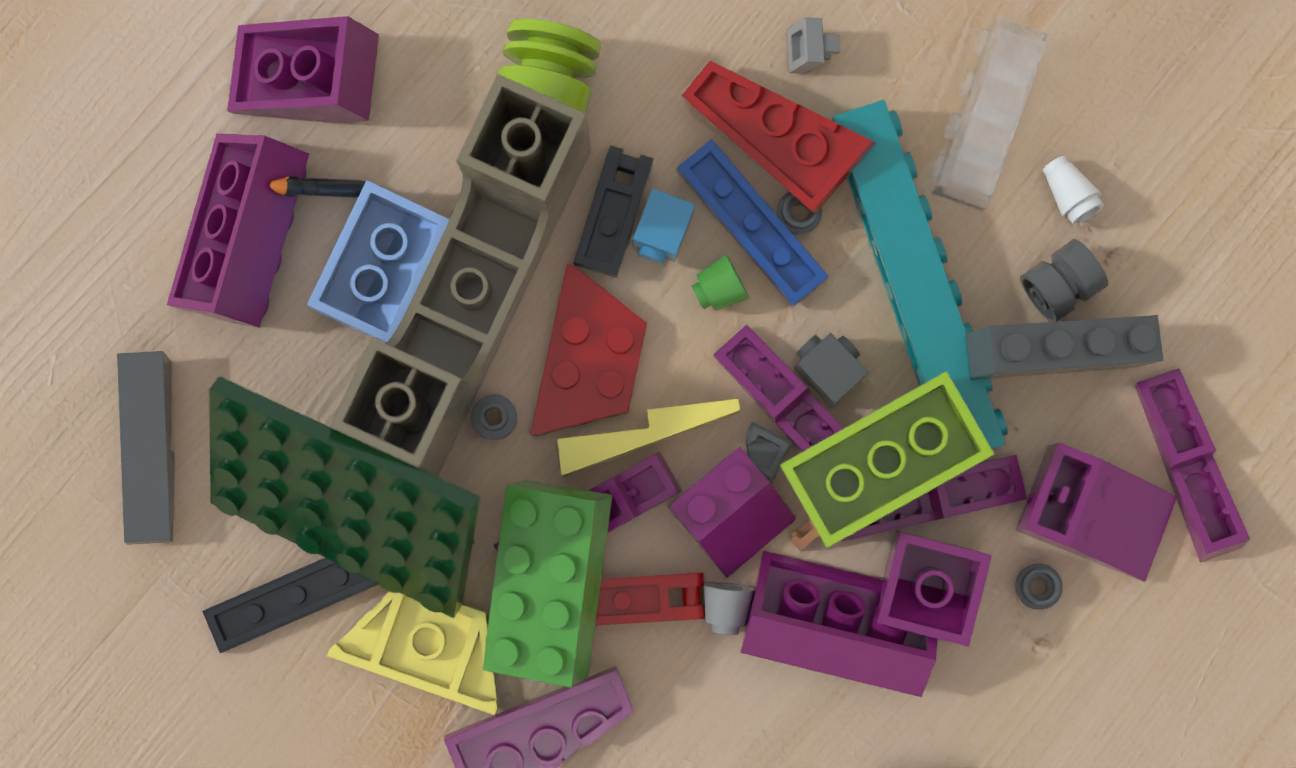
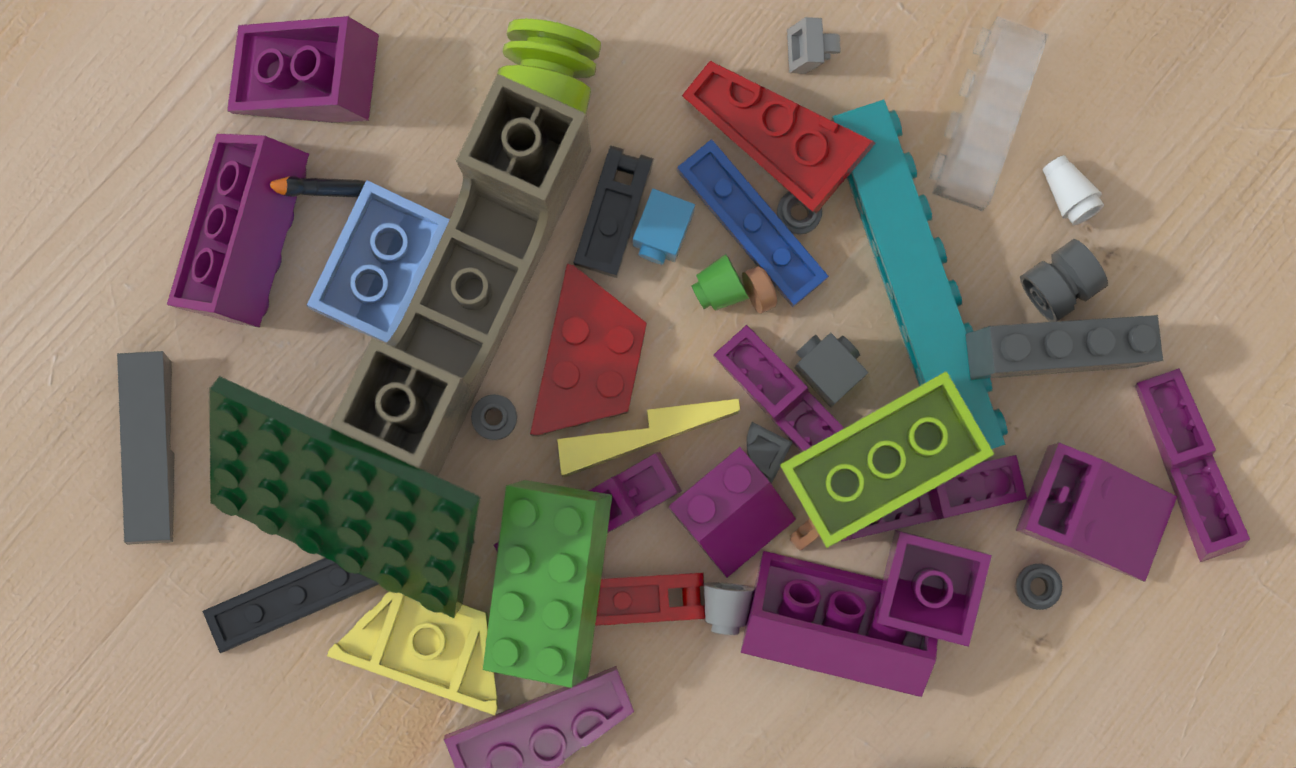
none -> nougat tile [742,266,777,314]

